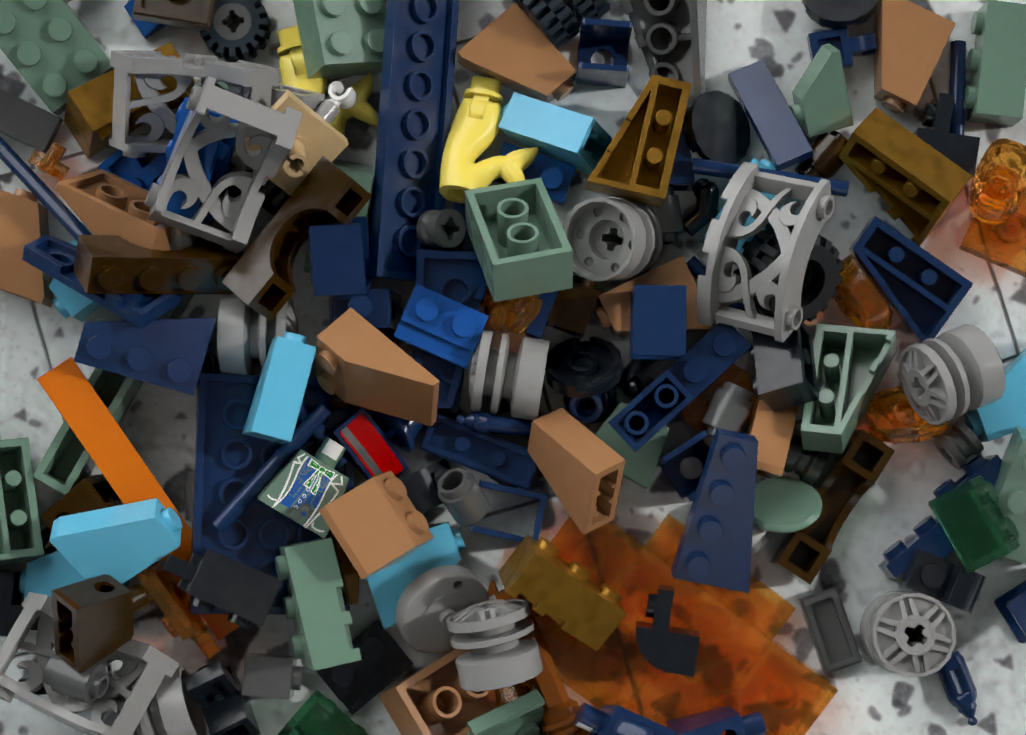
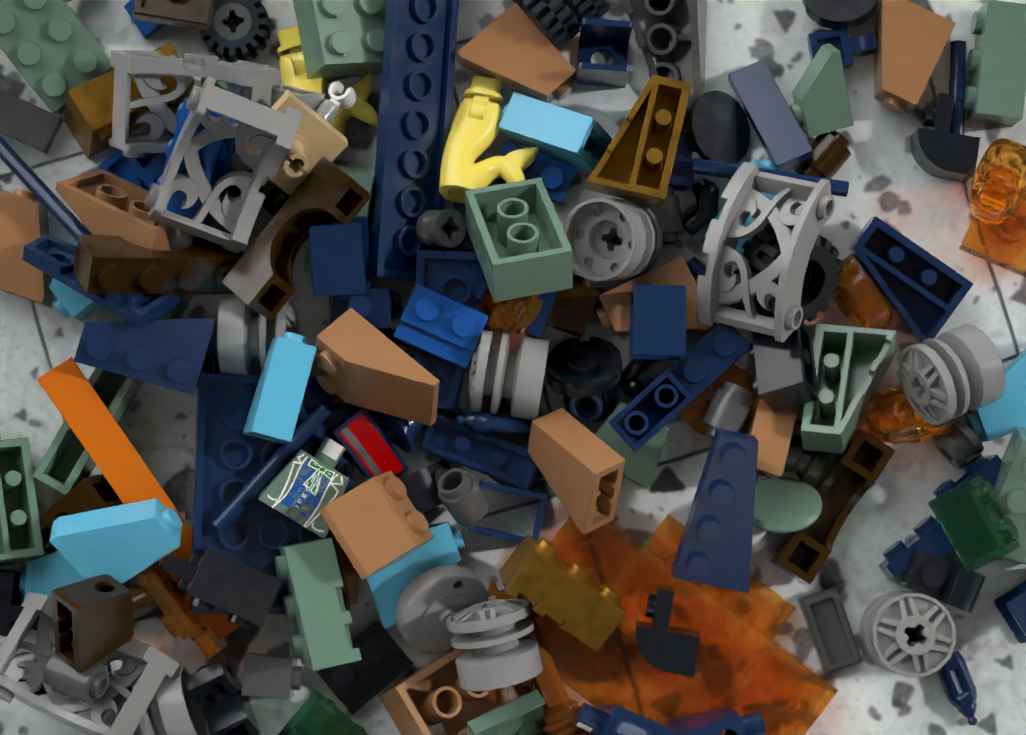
clear orange tile [27,142,70,181] -> none
dark blue piece [658,430,709,503] -> none
pearl gold wedge [839,107,972,246] -> none

